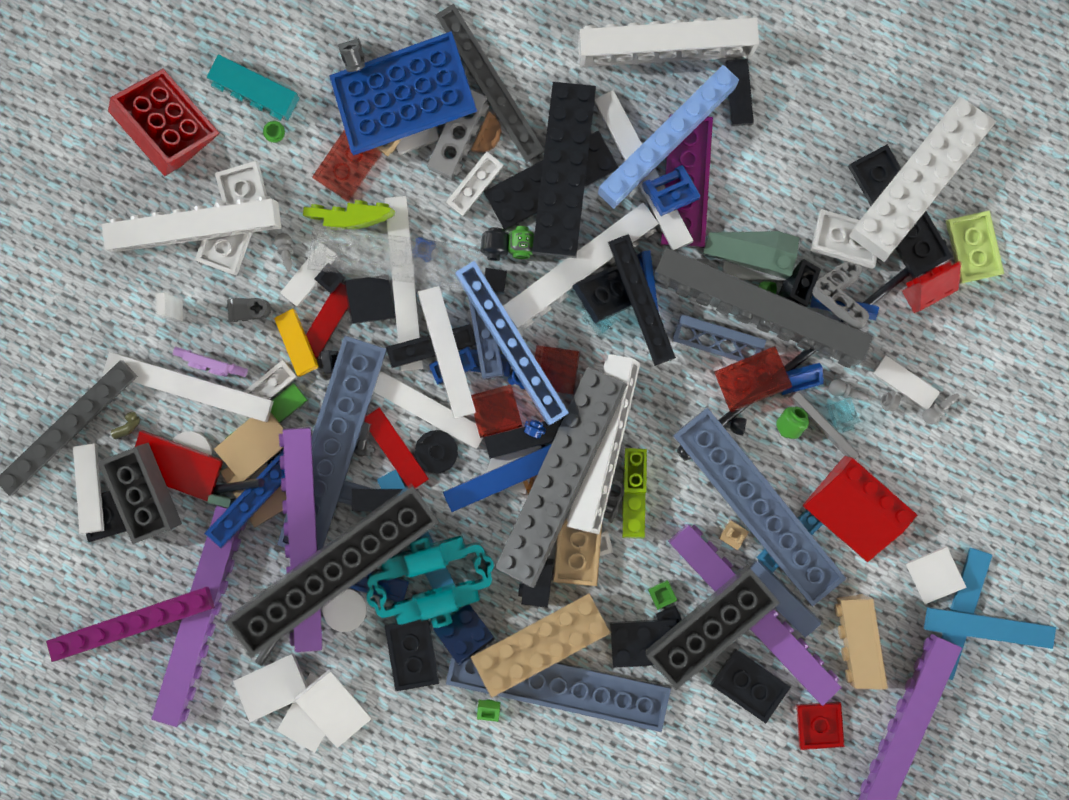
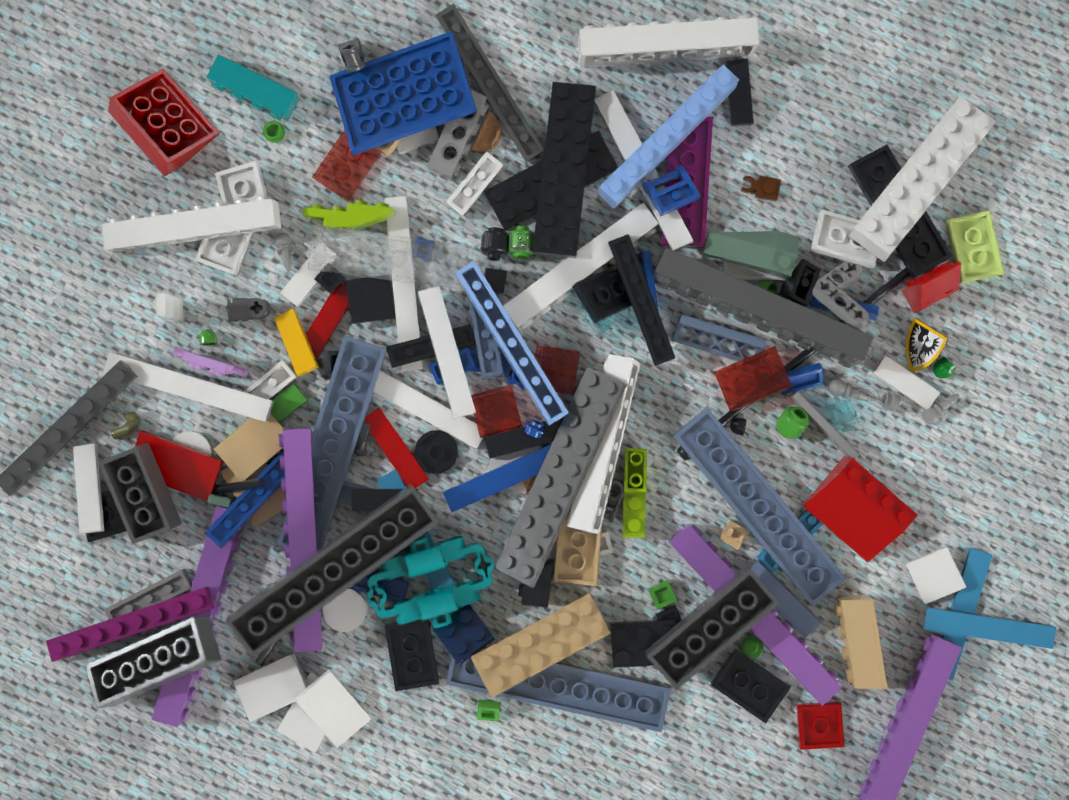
none -> dark grey brick [86,617,222,708]
none -> light grey tile [104,569,192,619]
none -> bright green hinge [199,329,217,346]
none -> reddish brown plate [741,175,781,202]
none -> bright green plate [741,636,764,658]
none -> shield [906,318,949,373]
none -> green plate [933,356,956,378]

